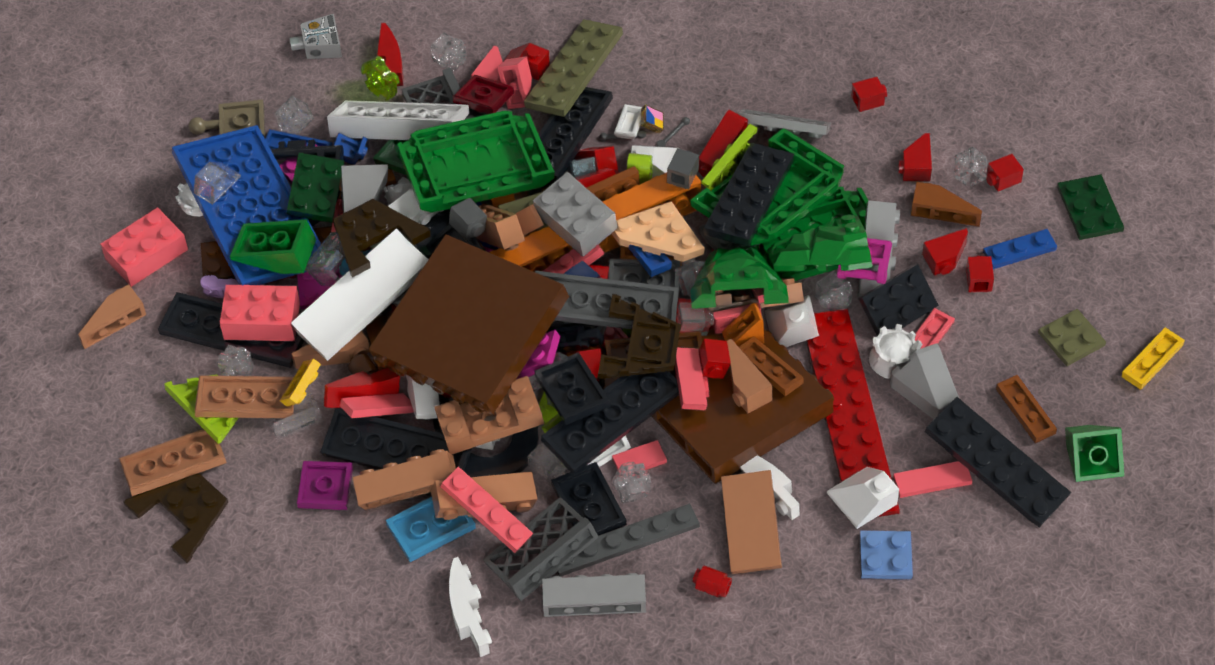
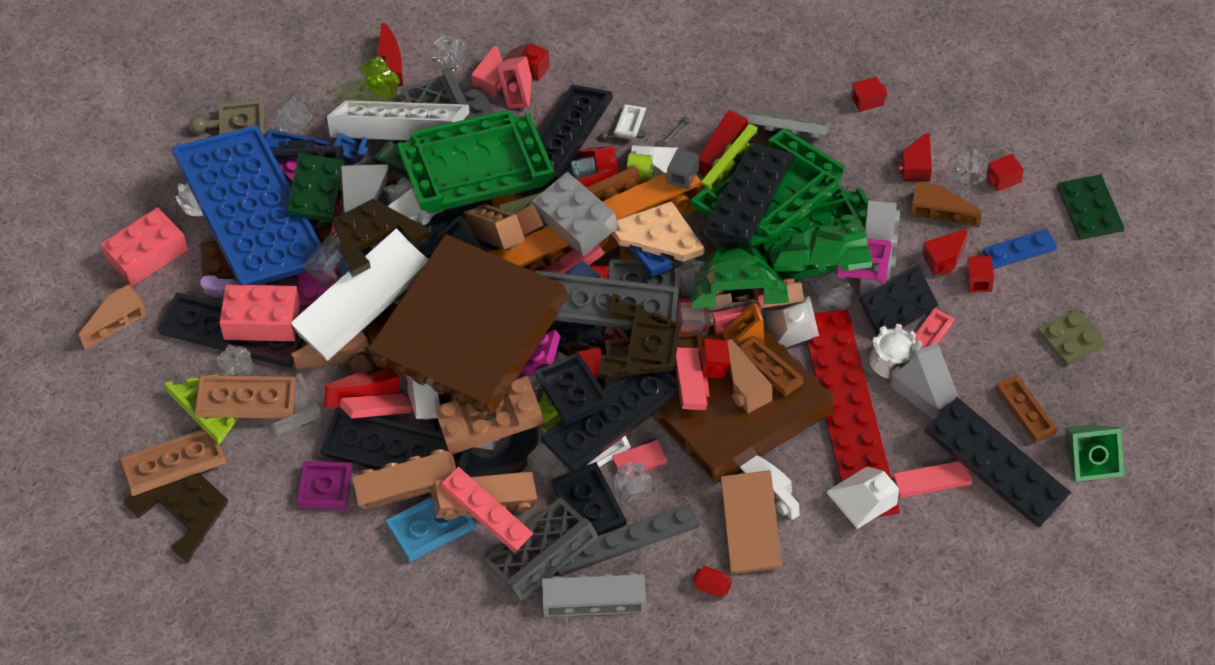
clear slope [194,162,241,205] -> none
green slope [230,219,316,274] -> none
yellow plate [280,359,321,406] -> none
light grey torso [290,14,342,59] -> none
dark grey brick [449,198,487,241] -> none
white slope [449,557,492,657] -> none
dark red plate [453,75,514,114] -> none
olive plate [524,19,623,117] -> none
tile [641,104,664,133] -> none
medium blue plate [860,531,913,579] -> none
yellow plate [1121,327,1185,390] -> none

